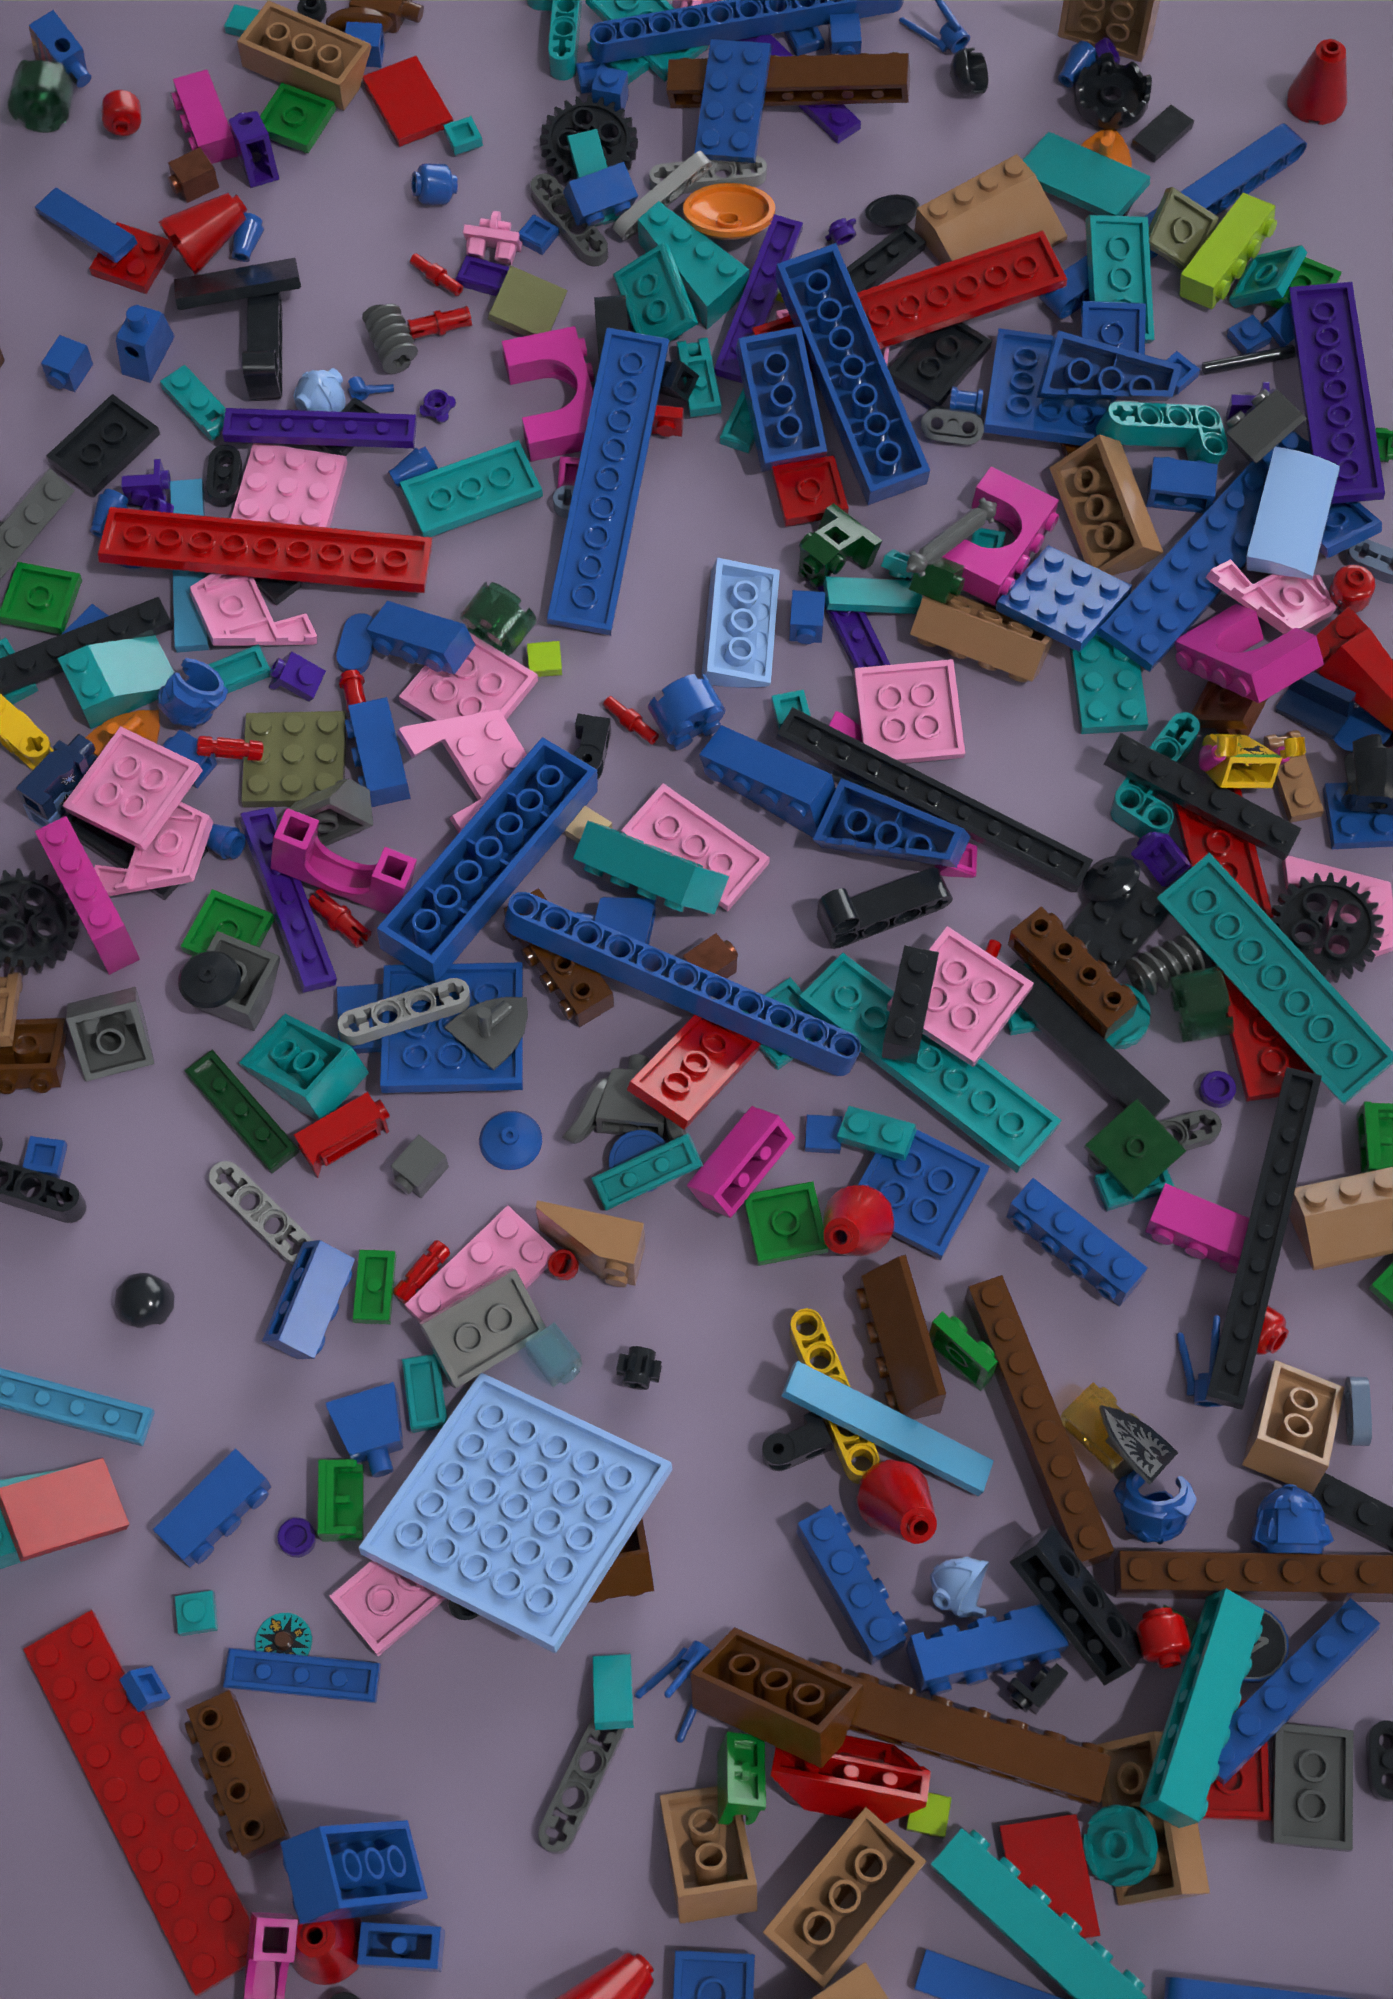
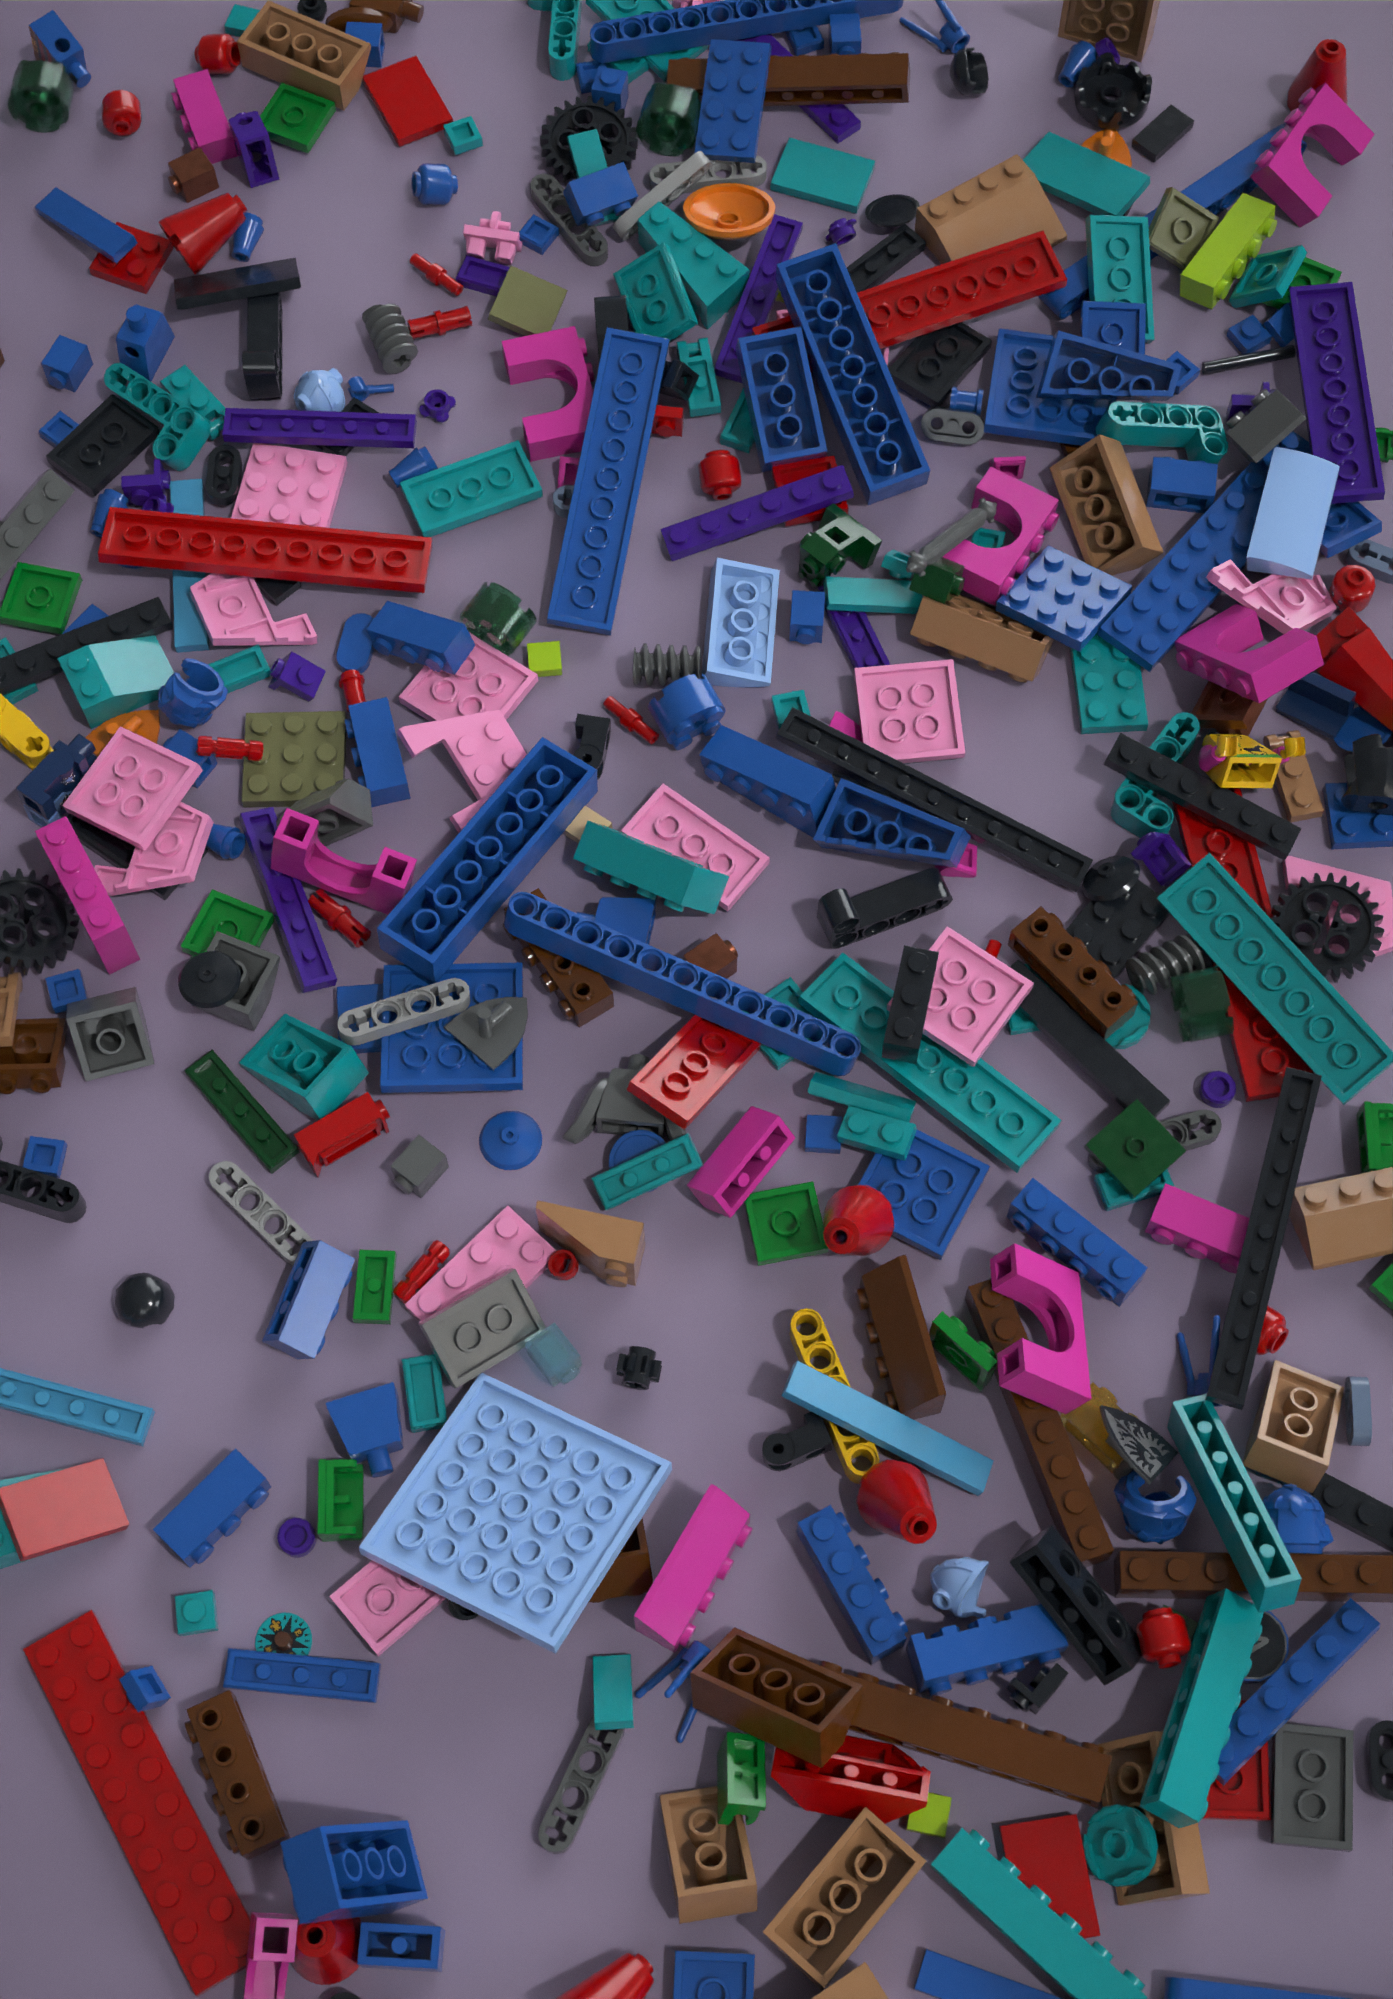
none -> blue tile [38,411,79,448]
none -> blue plate [45,969,88,1014]
none -> teal beam [104,363,211,471]
none -> red head [195,34,241,75]
none -> dark grey piece [633,643,701,686]
none -> dark pink slope [634,1483,753,1653]
none -> brick [636,83,701,156]
none -> dark purple plate [661,465,854,562]
none -> red head [698,450,742,500]
none -> teal tile [770,137,876,214]
none -> teal tile [807,1072,917,1122]
none -> dark pink slope [989,456,1026,479]
none -> dark pink arch [990,1243,1091,1414]
none -> teal brick [1167,1393,1302,1613]
none -> dark pink arch [1250,83,1375,228]

